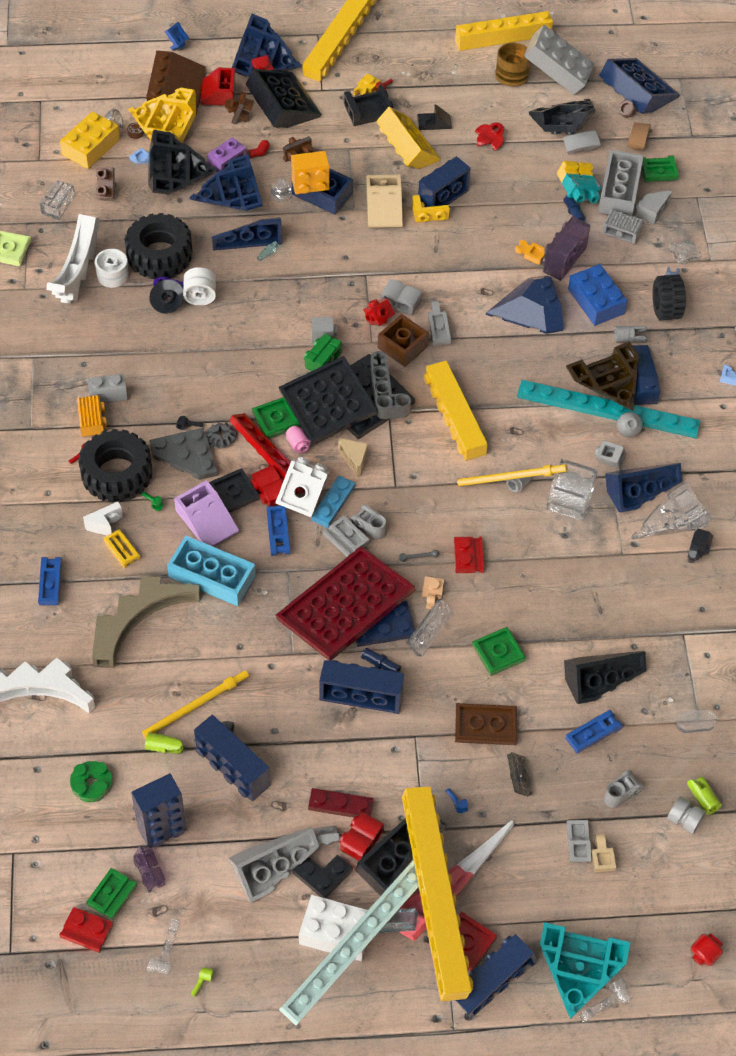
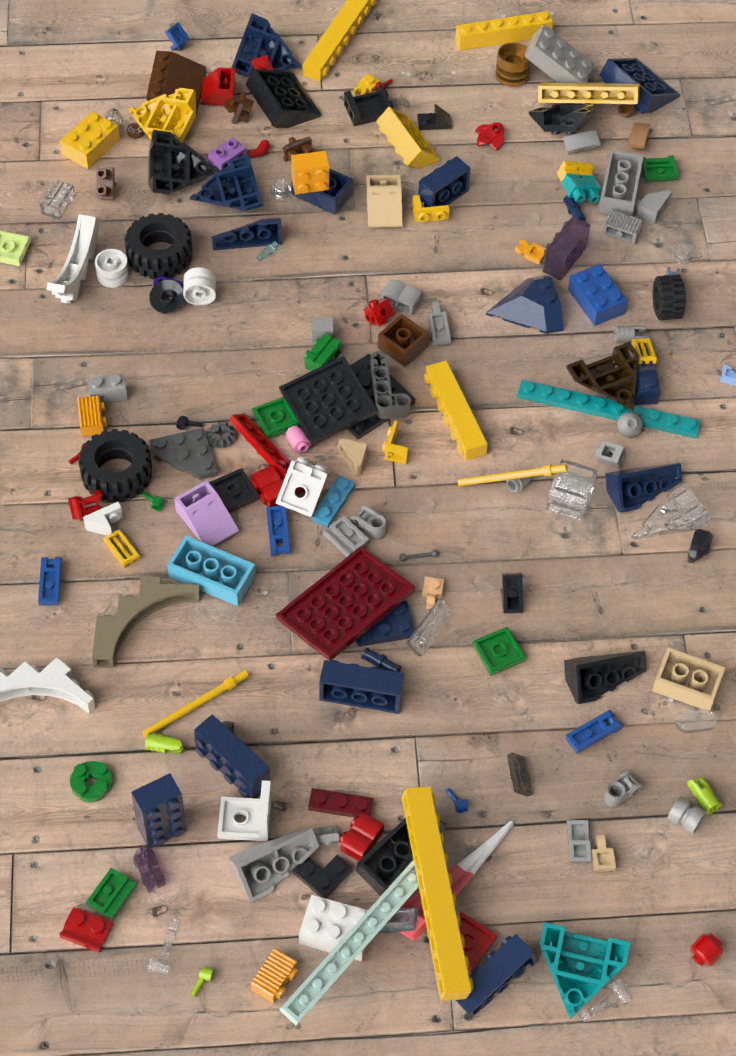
light blue tile [129,148,149,164] -> none
red plate [454,536,484,573] -> none
reddish brown tile [455,703,517,745] -> none
none -> red piece [68,490,103,521]
none -> white bracket [217,781,272,842]
none -> light orange brick [251,948,298,1003]
none -> yellow bracket [382,420,409,464]
none -> black slope [500,573,523,613]
none -> yellow brick [538,82,640,104]
none -> yellow tile [632,338,657,364]
none -> tan brick [652,647,725,712]

